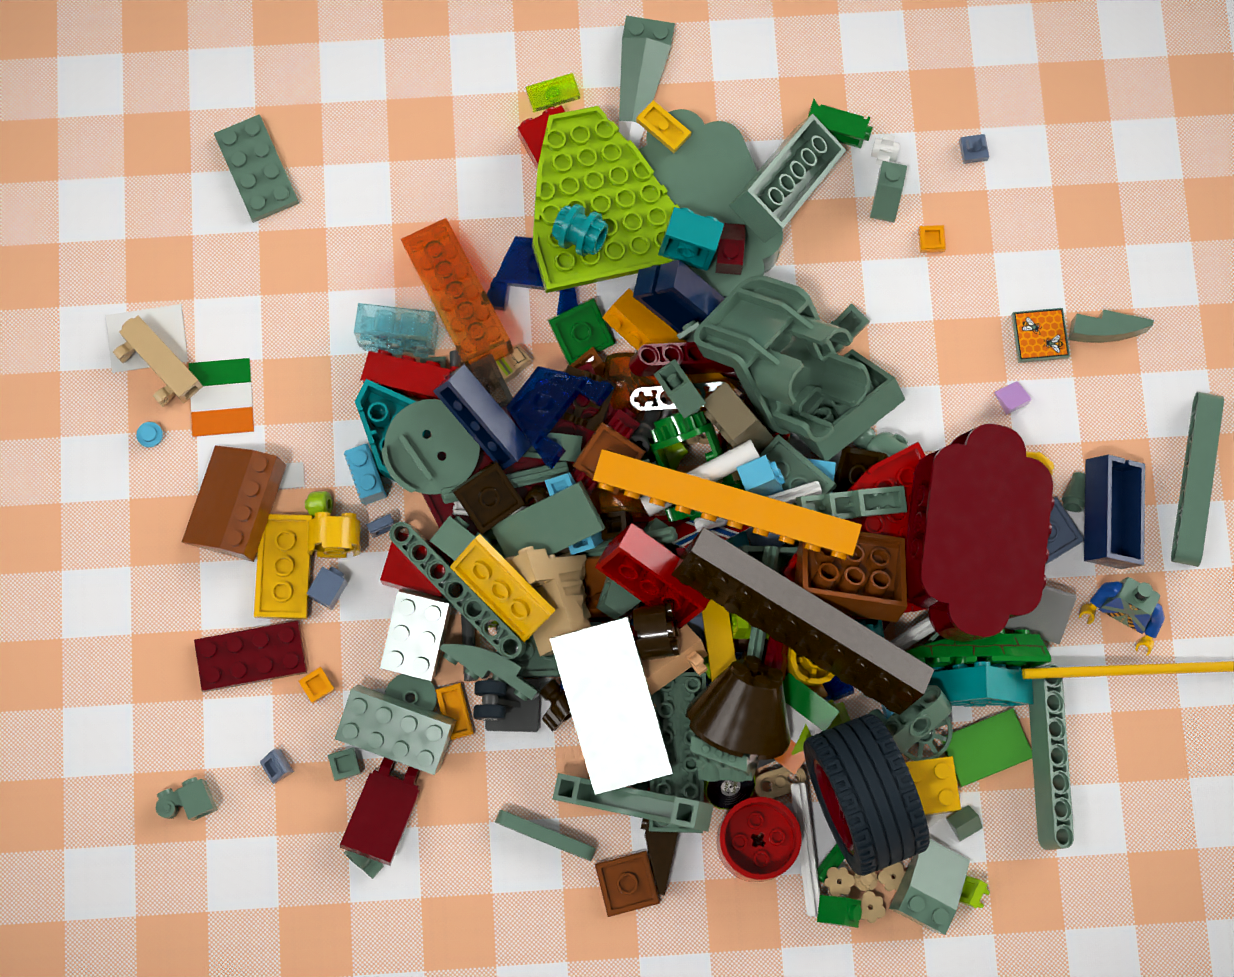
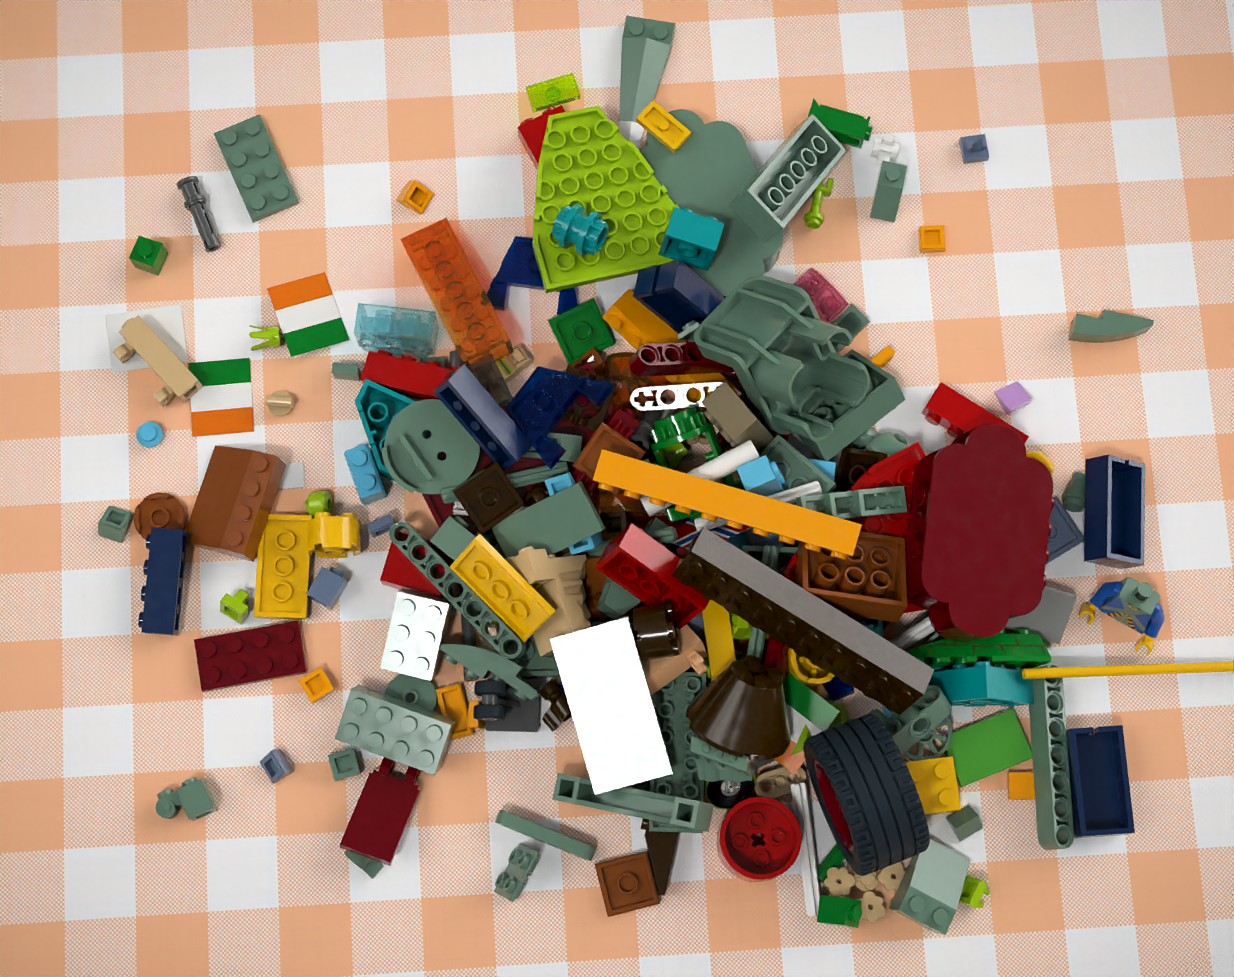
sand green brick [653,359,706,419] -> none
dark red slope [715,223,745,275] -> none
tile [1011,308,1070,363] -> none
sand green beam [1171,392,1224,567] -> none
none -> sand green slope [98,505,133,543]
none -> green brick [129,236,168,276]
none -> dark orange tile [133,492,187,540]
none -> dark blue brick [138,527,188,636]
none -> dark grey pin [176,176,221,252]
none -> lime tile [220,589,249,625]
none -> lime piece [249,325,284,351]
none -> tan plate [266,391,293,416]
none -> sticker [267,272,349,357]
none -> sand green tile [331,362,361,381]
none -> light orange slope [396,179,434,215]
none -> light orange tile [468,700,485,730]
none -> sand green hinge [494,844,539,902]
none -> clear pink slope [793,268,849,322]
none -> lime hinge [803,178,833,229]
none -> light orange tile [870,345,895,368]
none -> red brick [921,382,1029,444]
none -> light orange tile [1007,772,1035,800]
none -> dark blue piece [1066,725,1135,838]

